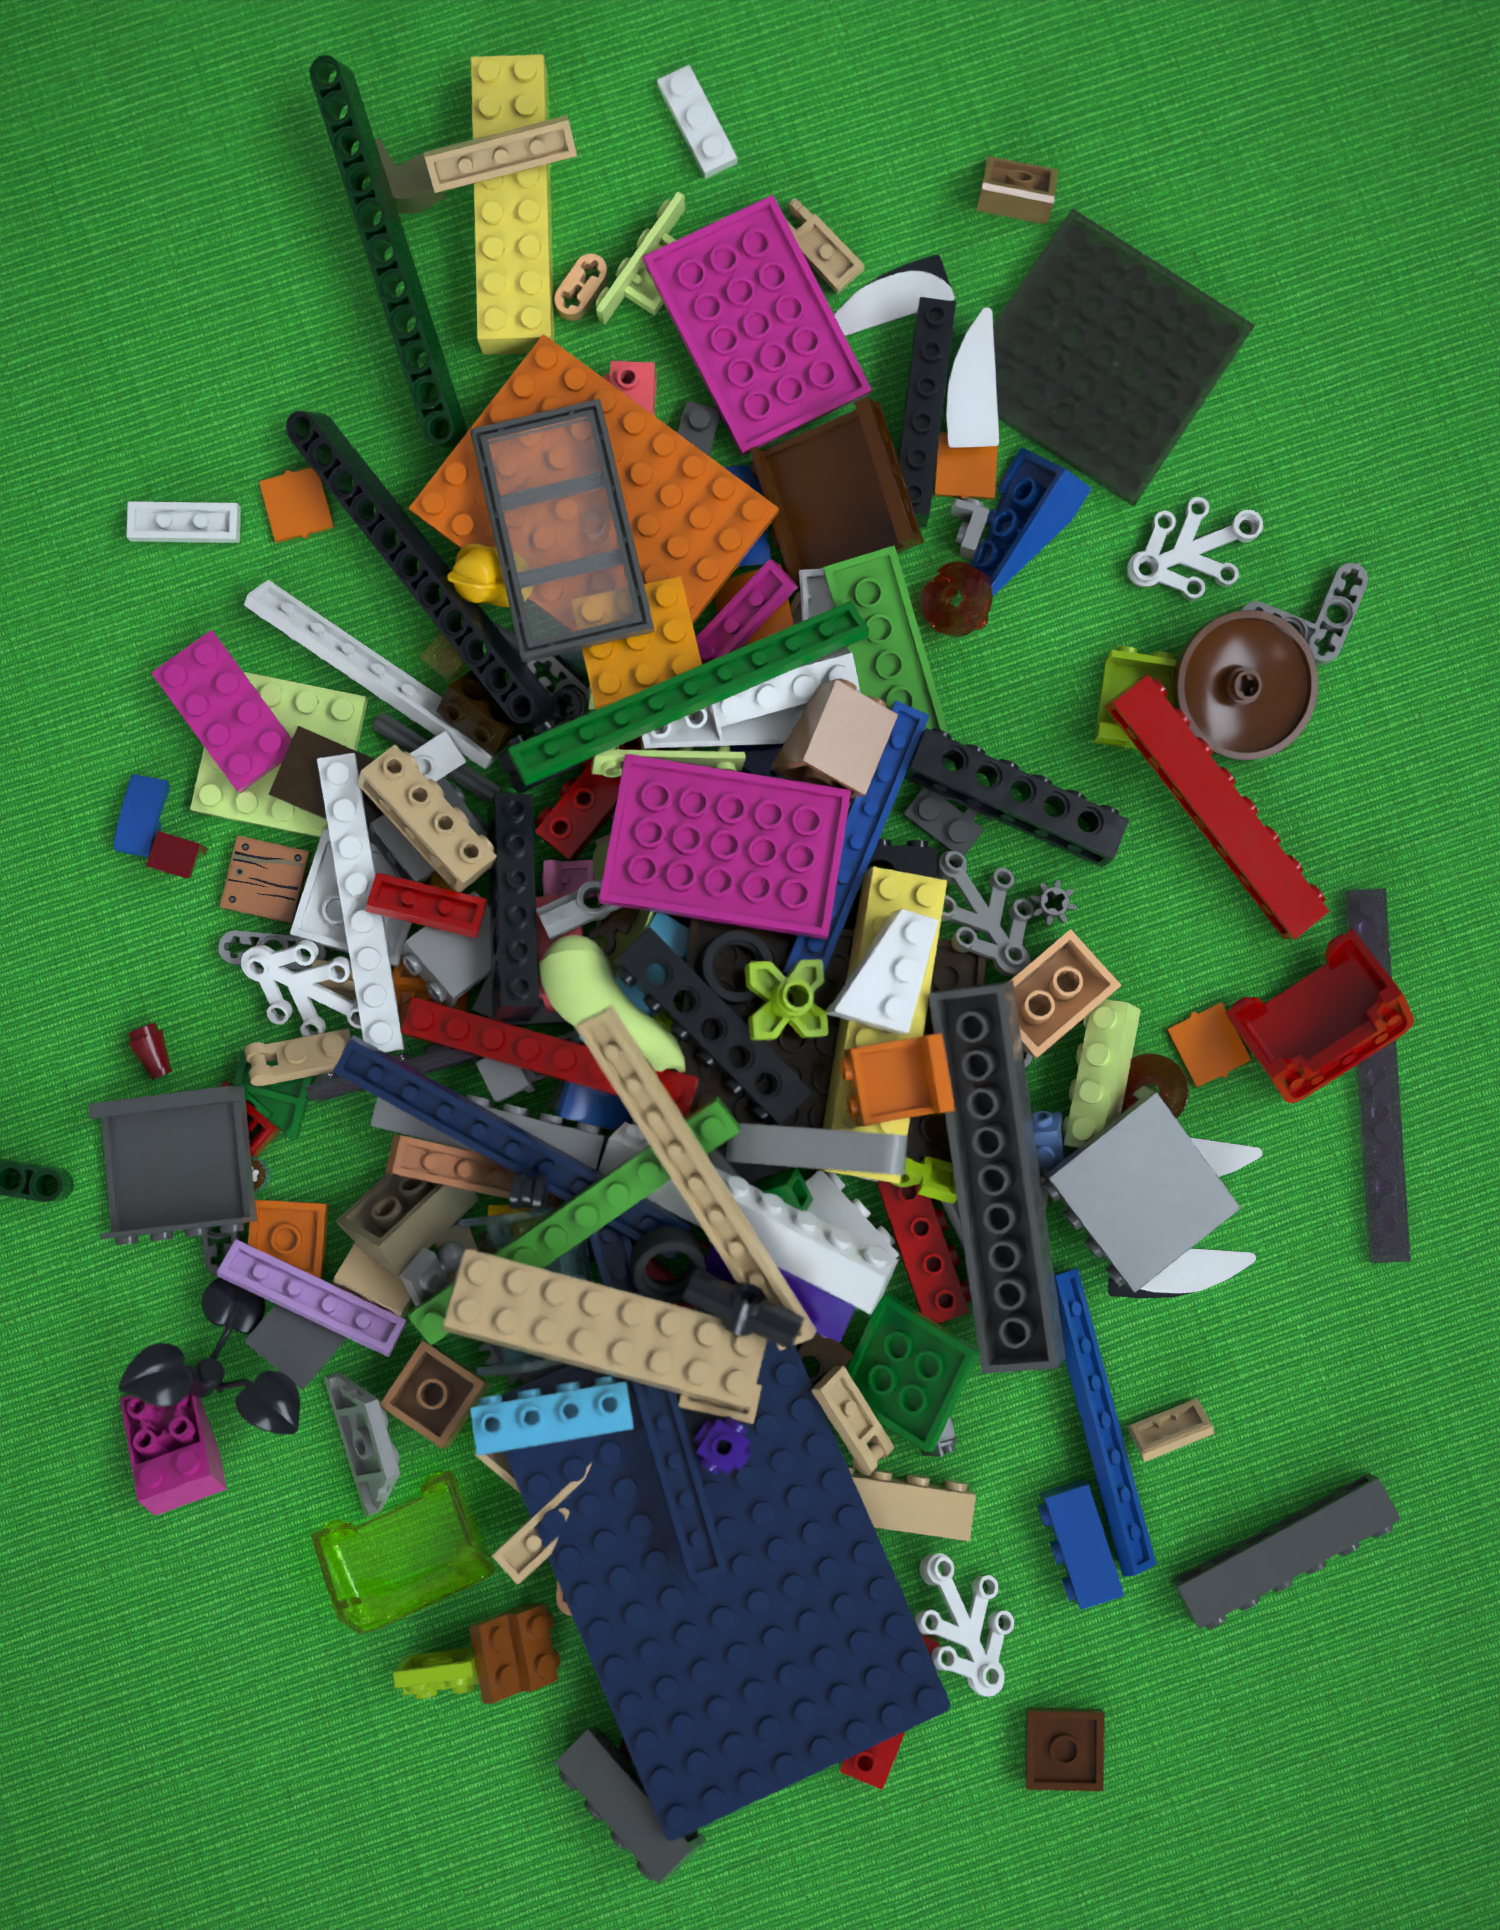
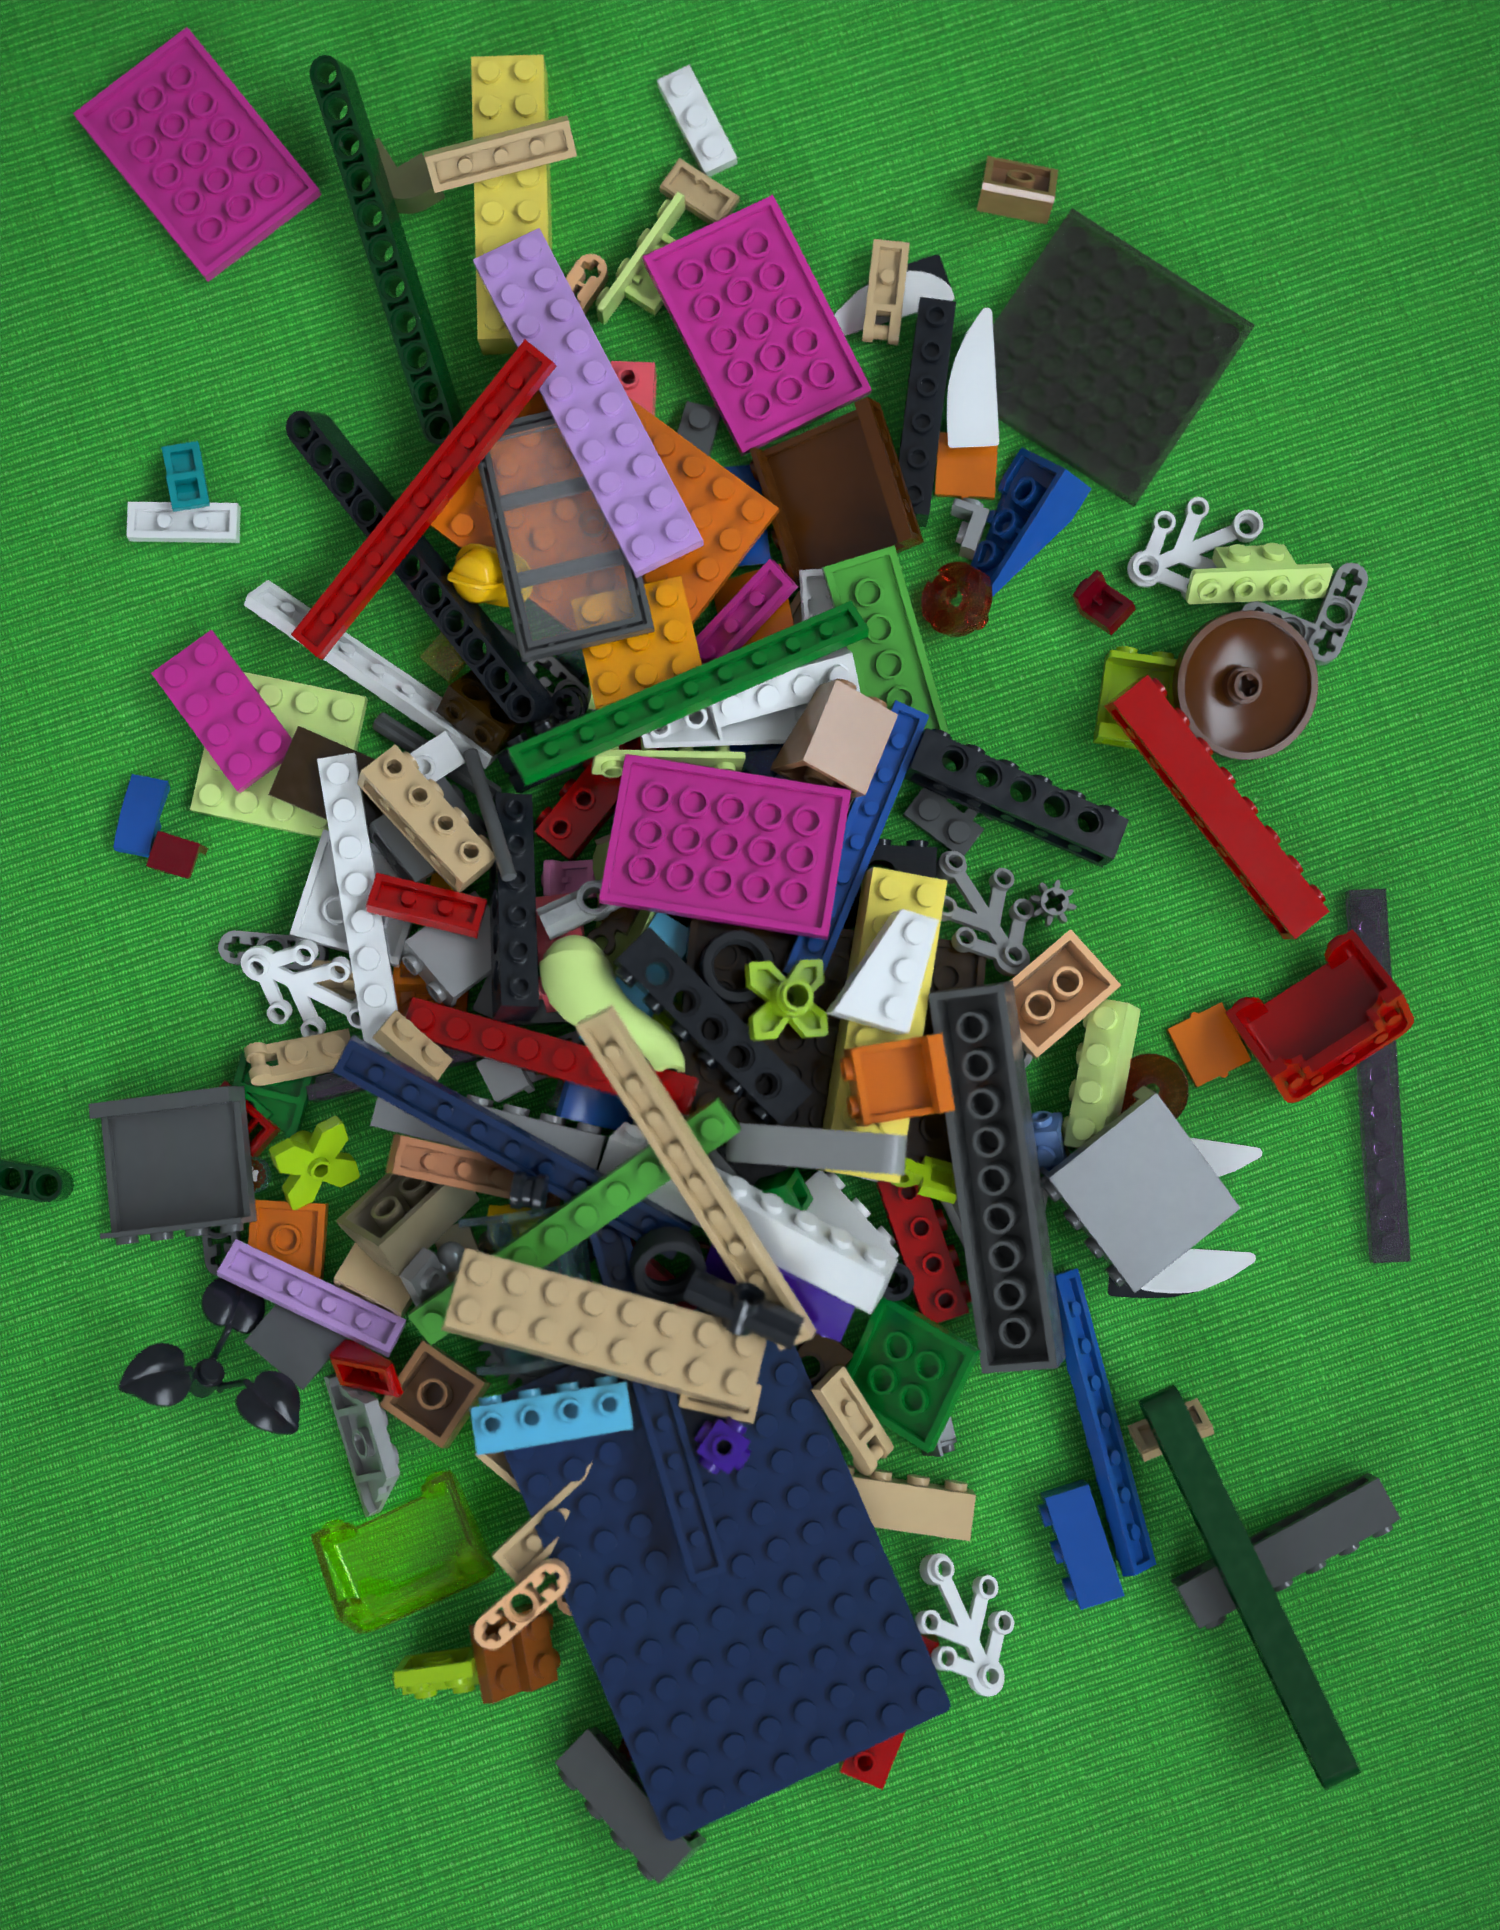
dark pink slope [120,1392,227,1516] -> none
dark red cone [127,1022,172,1080] -> none
nougat tile [220,835,311,924] -> none
orange piece [259,467,334,543] -> none
tan hinge [786,199,864,294] -> none
reddish brown plate [1025,1707,1104,1791] -> none
none -> dark pink plate [73,27,322,282]
none -> teal slope [162,441,210,512]
none -> lime plant [269,1116,360,1210]
none -> red plate [291,339,557,660]
none -> red slope [329,1339,403,1397]
none -> tan plate [372,1010,453,1081]
none -> dark grey bar [463,748,517,882]
none -> lavender plate [473,228,704,578]
none -> light nougat beam [474,1558,570,1650]
none -> tan plate [659,158,740,224]
none -> tan plate [862,239,910,346]
none -> black cone [883,1263,914,1301]
none -> dark red bracket [1073,570,1136,636]
none -> dark green beam [1138,1384,1361,1790]
none -> yellowish green bracket [1185,543,1333,604]

